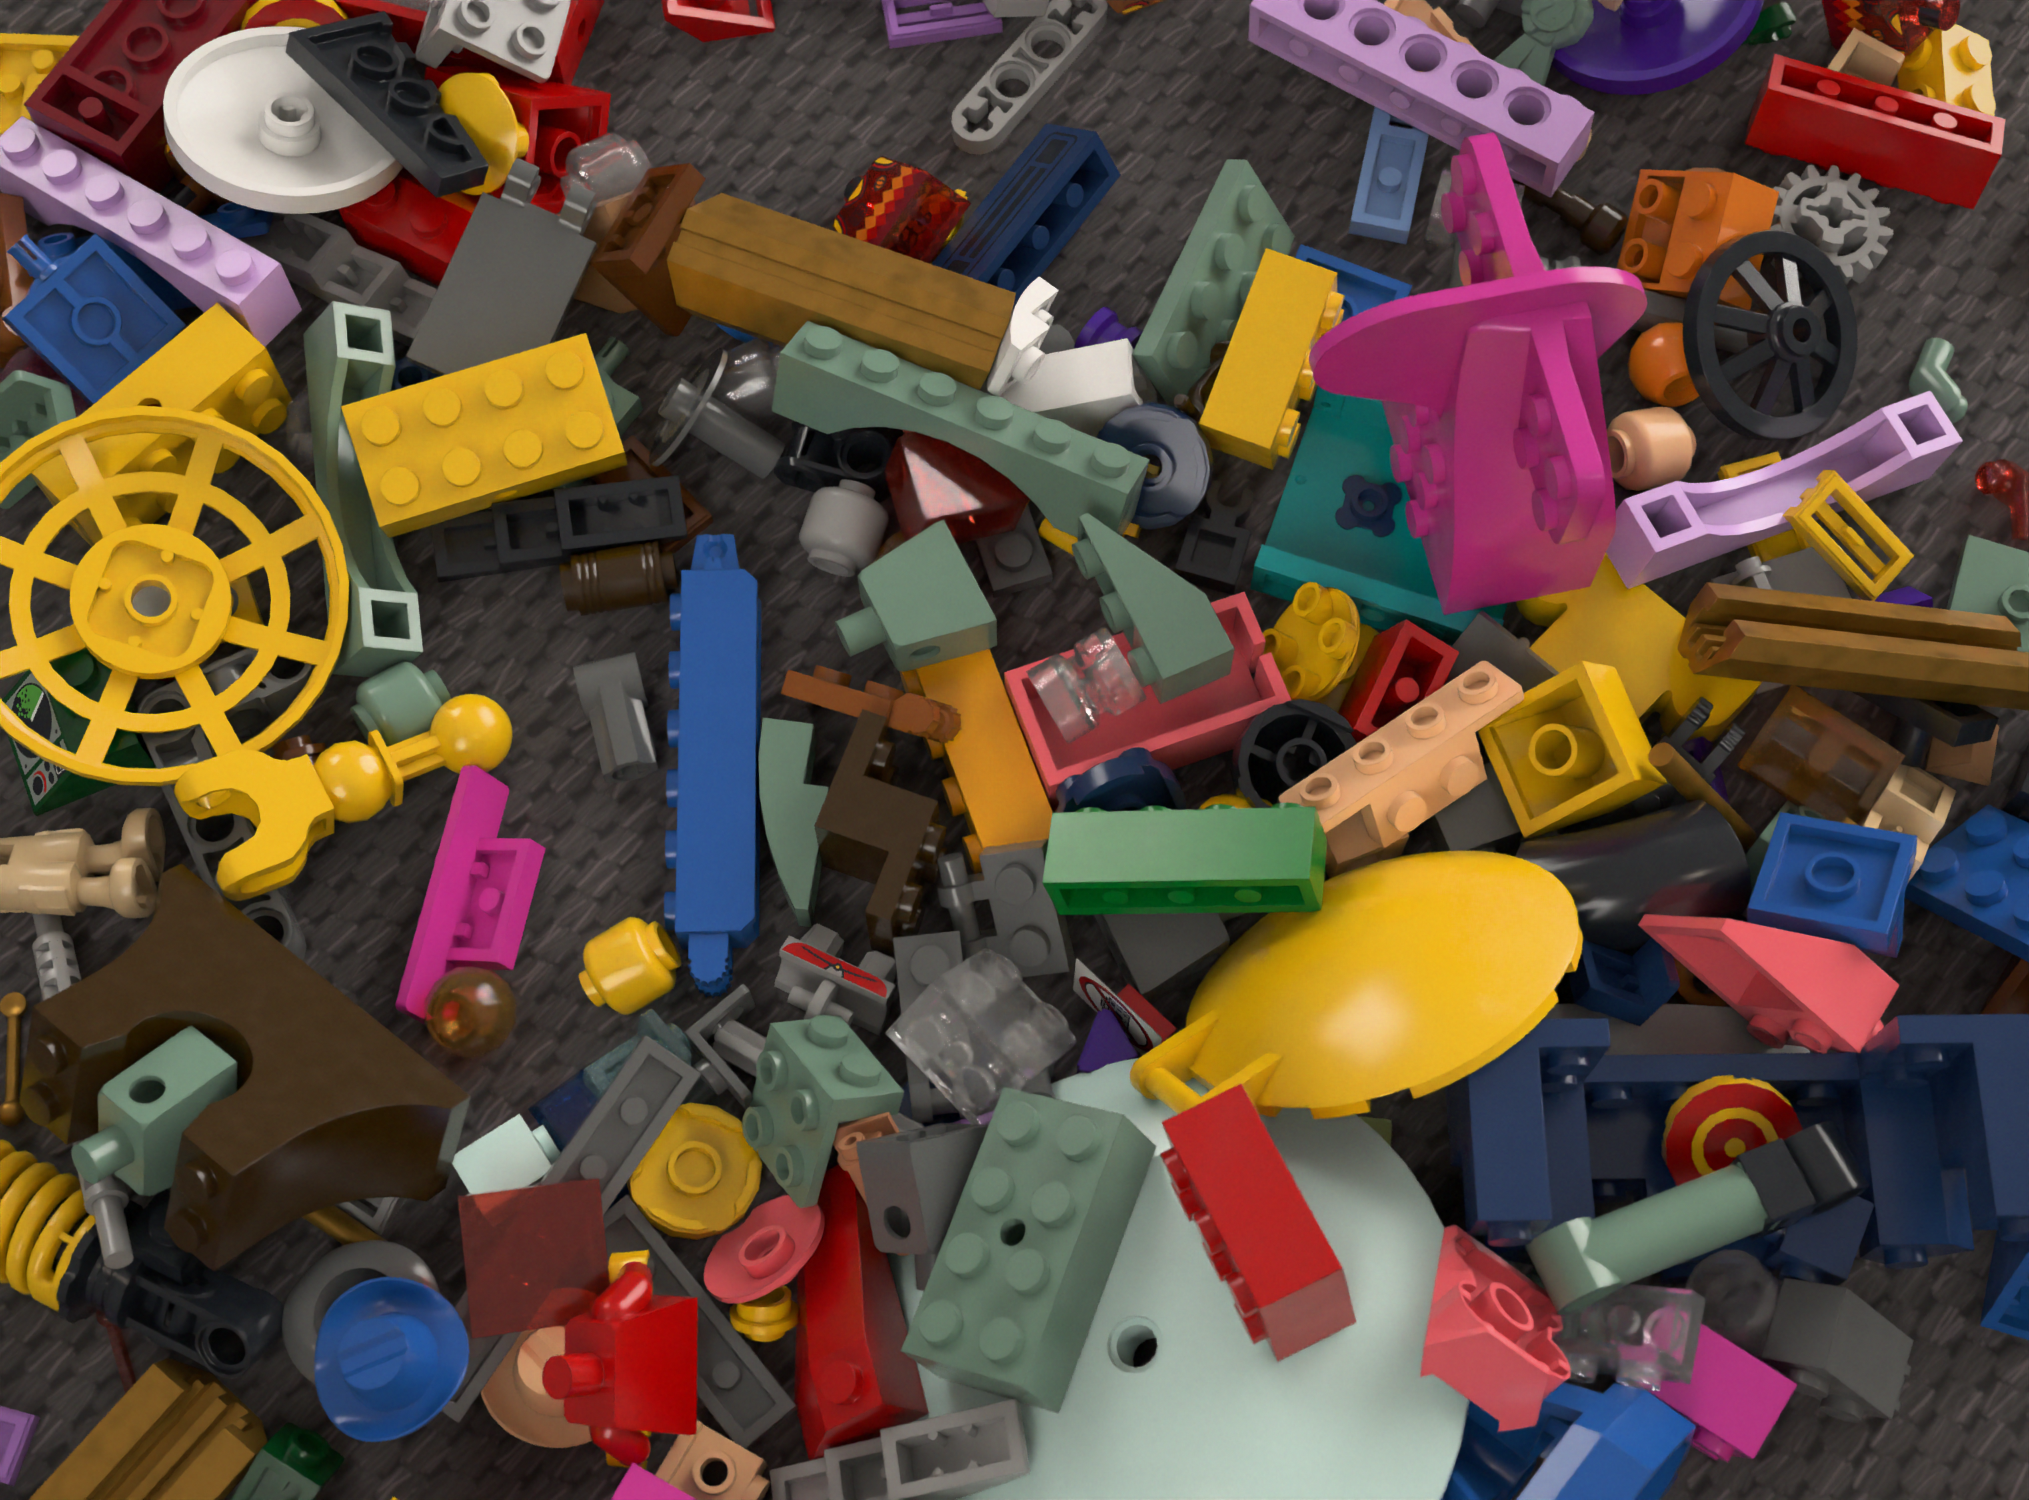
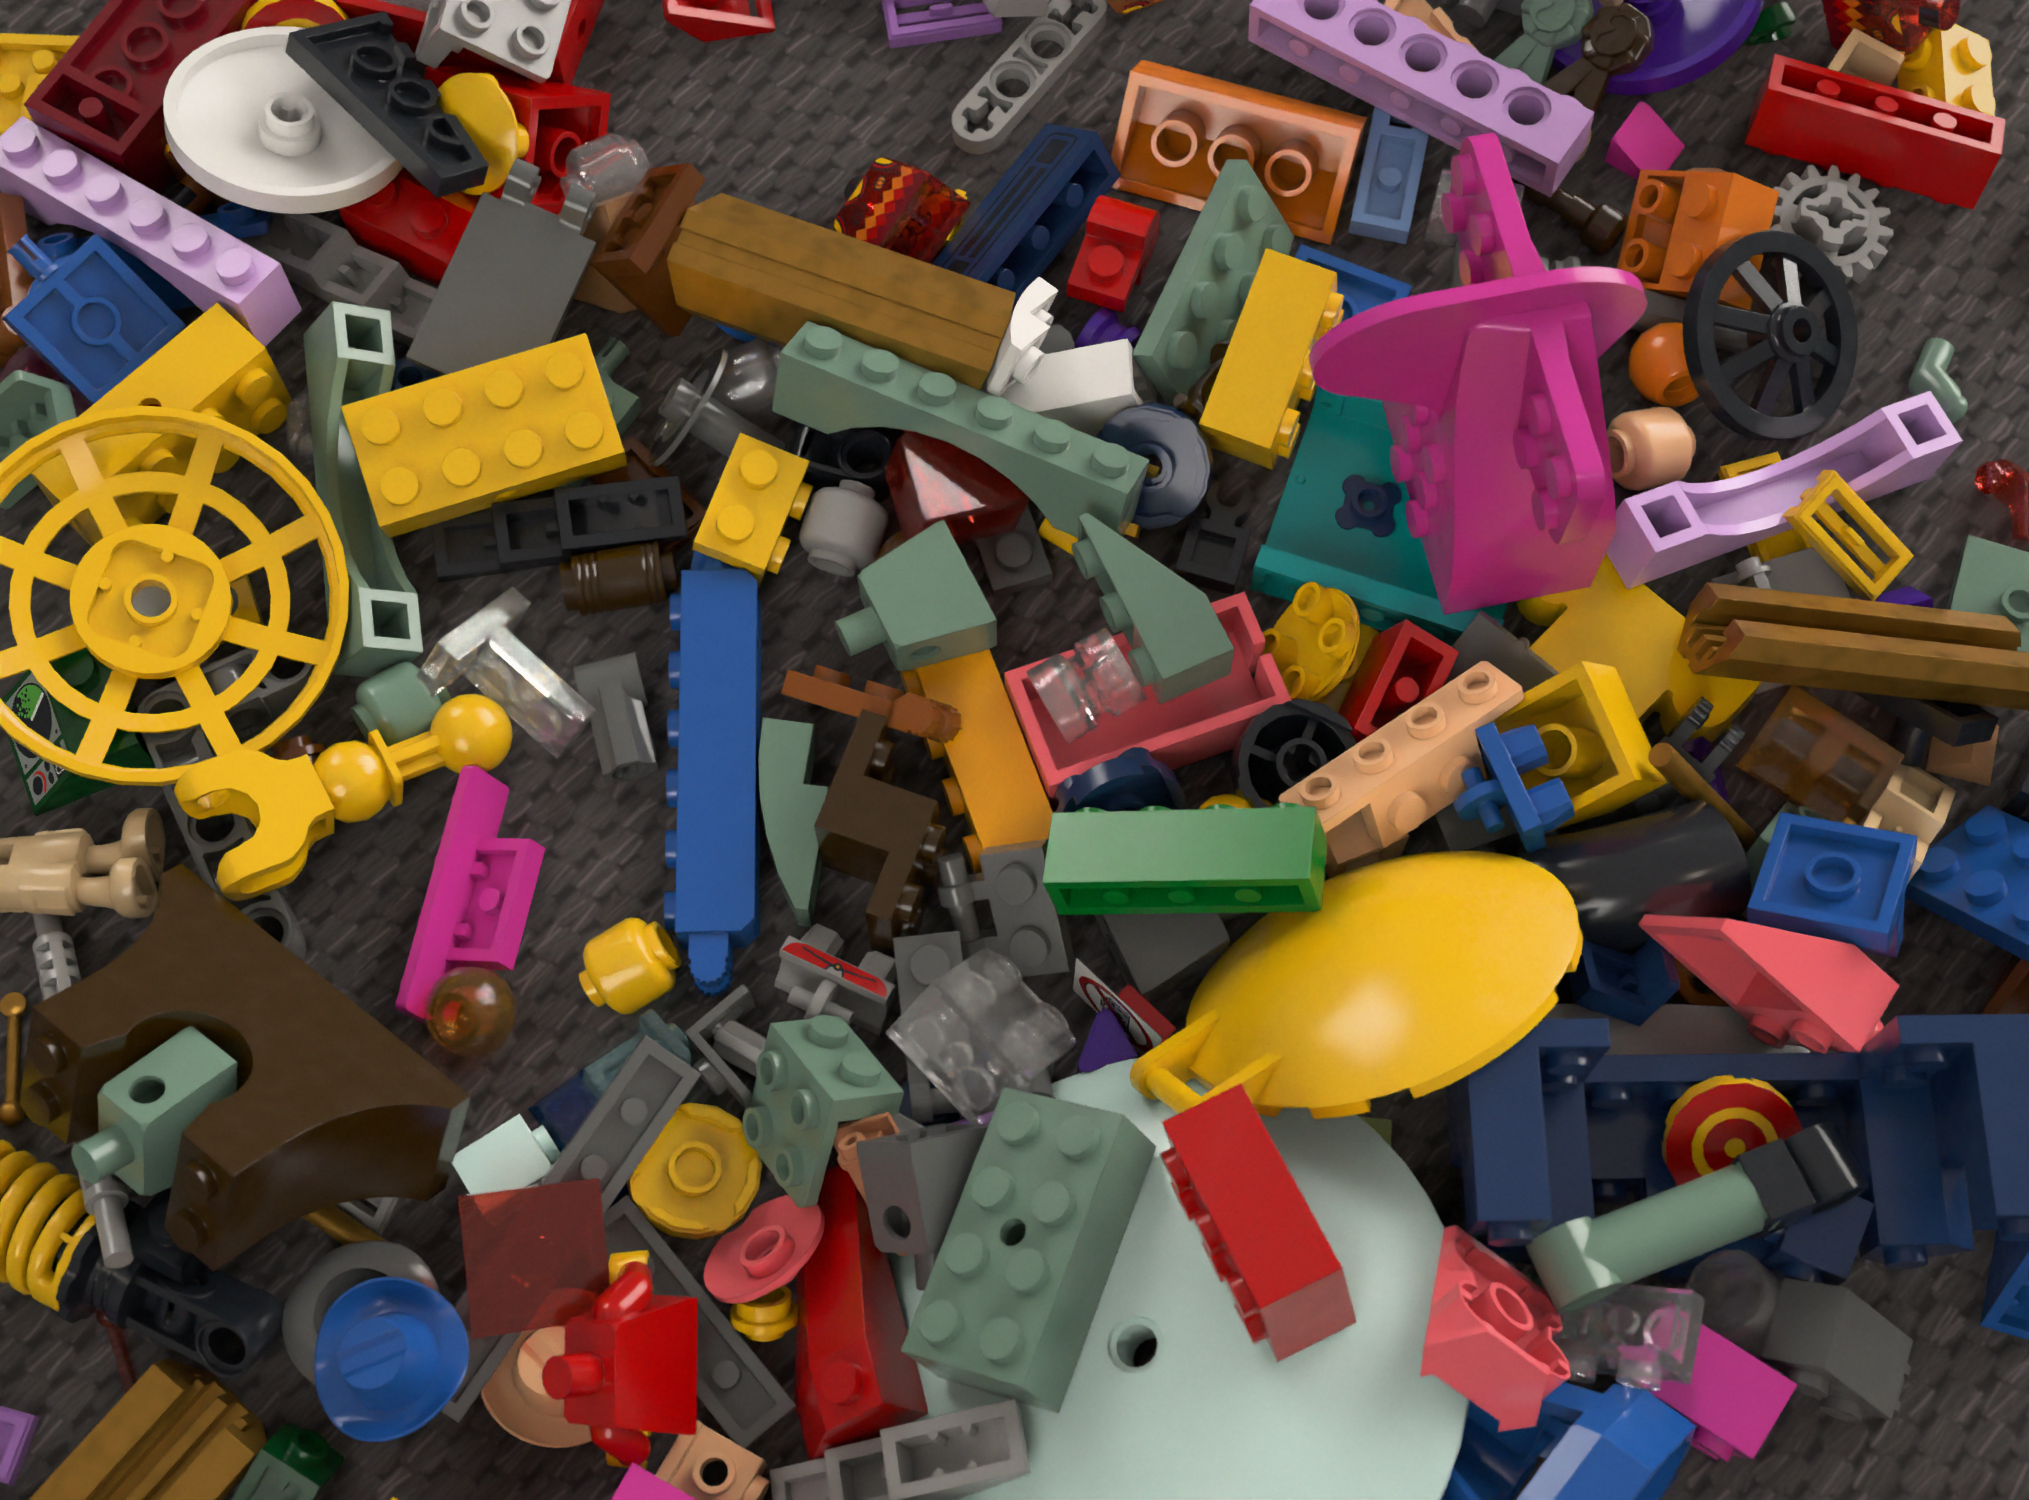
none -> clear bracket [414,587,597,759]
none -> yellow bracket [692,433,814,588]
none -> red brick [1066,195,1160,313]
none -> orange slope [1111,60,1368,245]
none -> blue hips [1453,722,1575,854]
none -> dark brown piece [1542,3,1654,118]
none -> dark pink slope [1604,100,1685,180]

